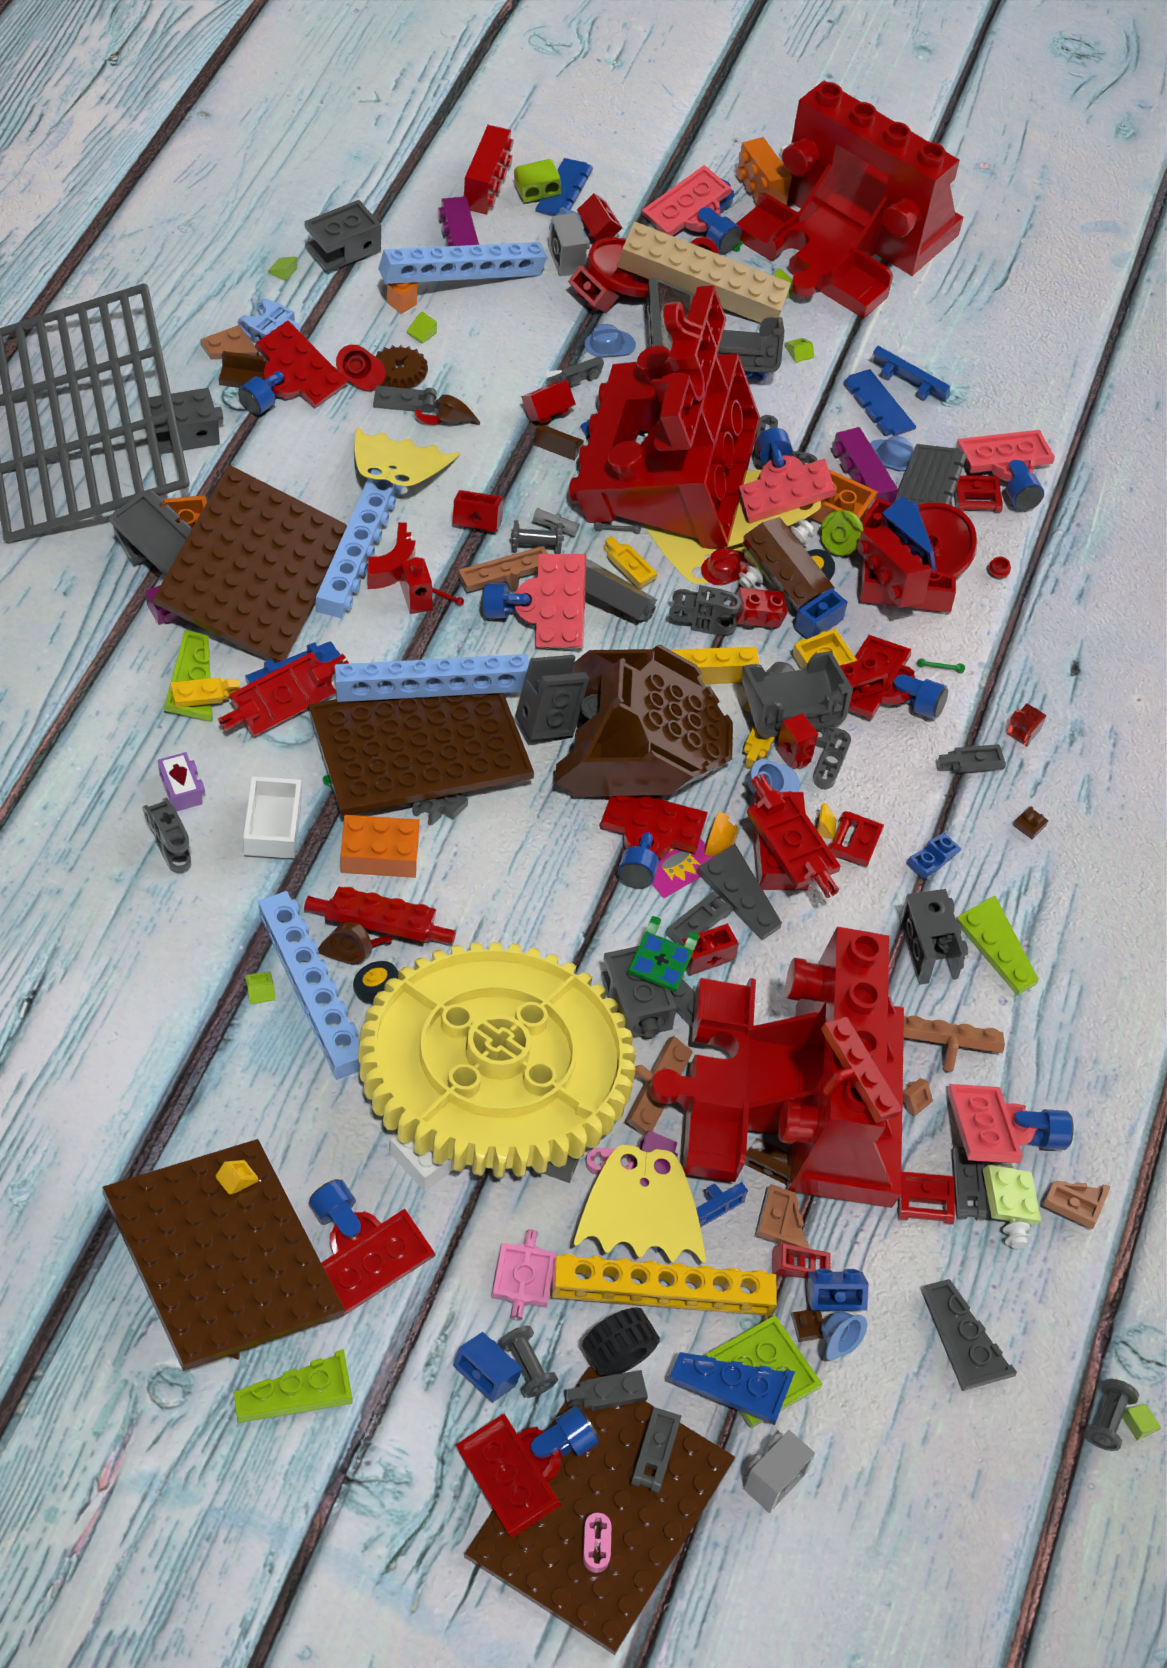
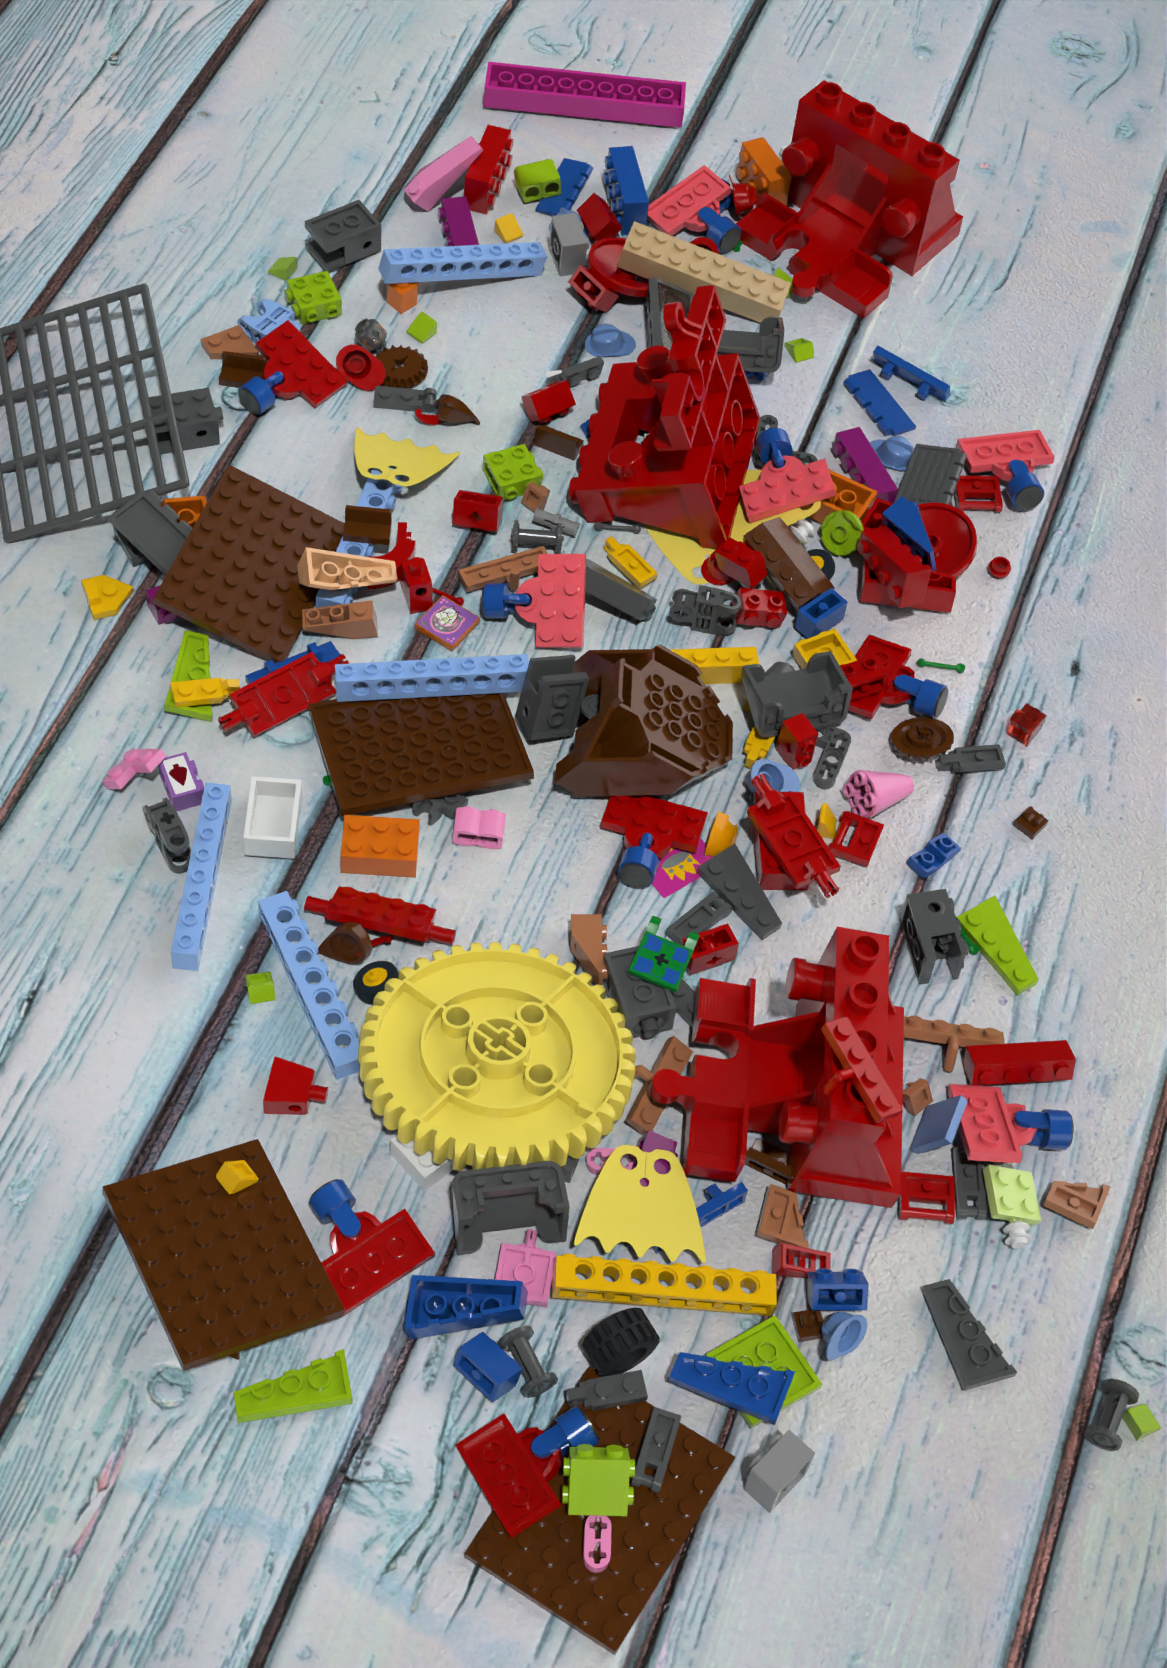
none -> yellow plate [81,575,134,620]
none -> bright pink plate [102,748,166,789]
none -> light blue brick [171,783,232,971]
none -> red torso [263,1057,329,1115]
none -> lime brick [284,271,342,325]
none -> light nougat wedge [297,547,397,590]
none -> nougat slope [302,600,378,639]
none -> reddish brown panel [343,505,392,545]
none -> dark grey head [355,318,387,351]
none -> bright pink wedge [404,136,483,212]
none -> blue wedge [404,1275,528,1340]
none -> tile [414,595,480,651]
none -> bright pink brick [452,806,506,849]
none -> dark grey windscreen [452,1161,570,1255]
none -> lime brick [482,444,544,501]
none -> dark pink brick [484,62,686,128]
none -> yellow slope [494,213,523,243]
none -> nougat tile [521,481,550,512]
none -> lime brick [562,1444,635,1516]
none -> nougat slope [570,914,608,985]
none -> blue brick [603,146,649,236]
none -> red brick [714,537,768,589]
none -> red piece [729,174,757,218]
none -> bright pink cone [843,770,914,818]
none -> reddish brown gear [891,717,954,760]
none -> medium blue tile [911,1095,968,1154]
none -> green hinge [954,913,979,955]
none -> red brick [963,1040,1076,1086]

